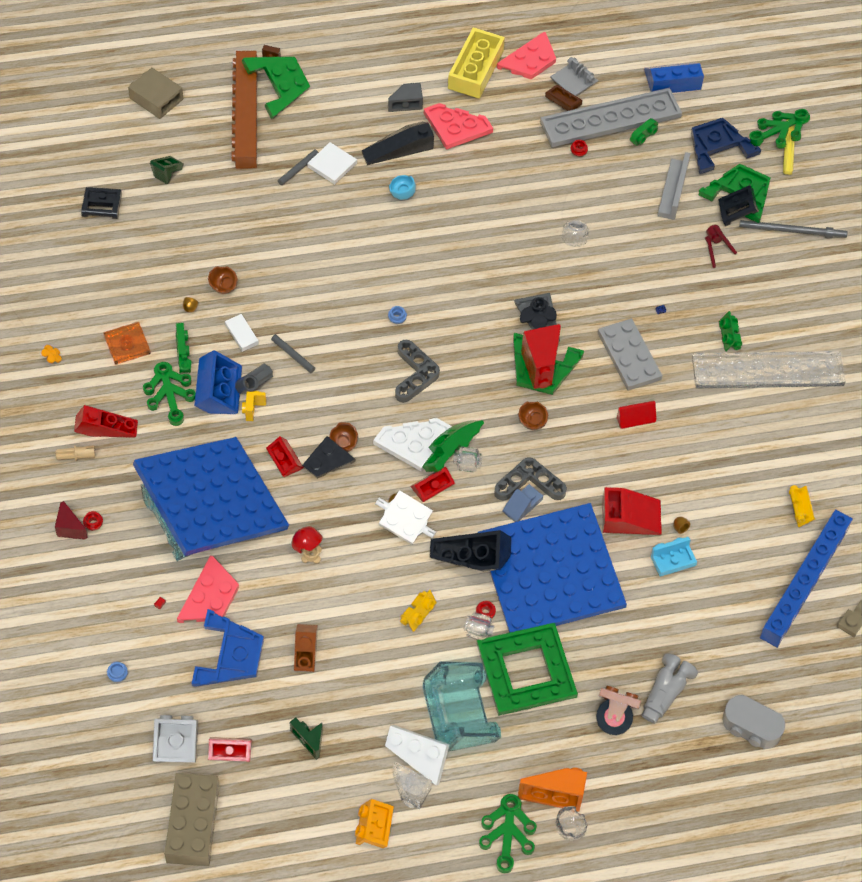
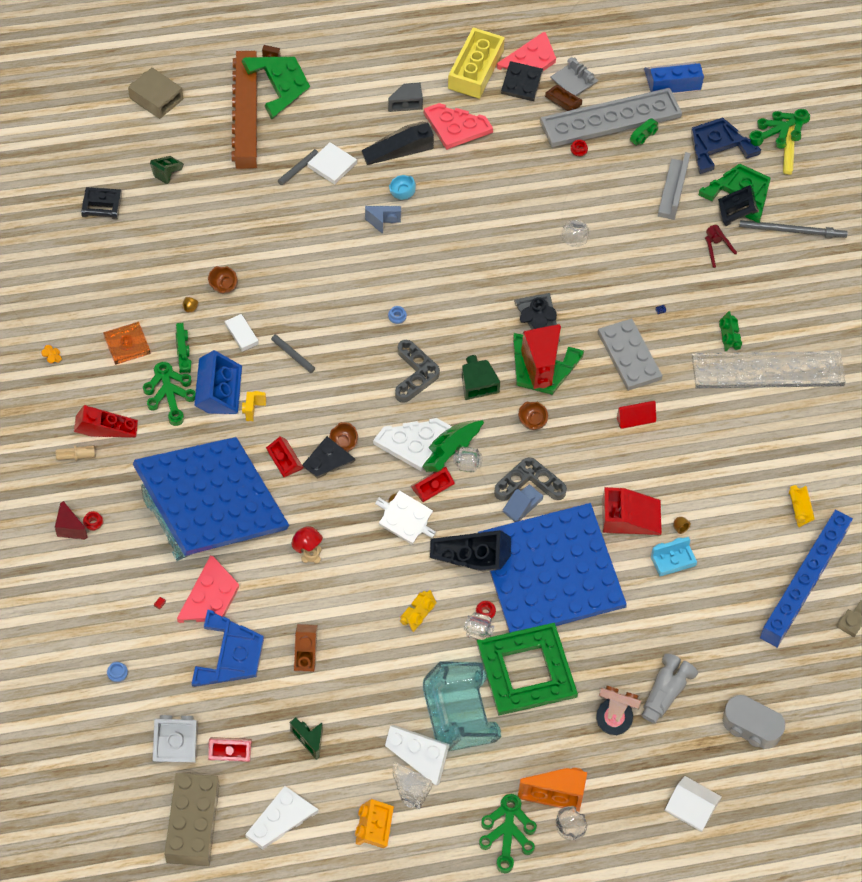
dark grey piece [235,363,273,394] -> none
none -> white wing [245,786,319,849]
none -> sand blue slope [365,206,401,233]
none -> dark green torso [462,355,501,400]
none -> black plate [501,61,543,101]
none -> white slope [665,776,722,832]

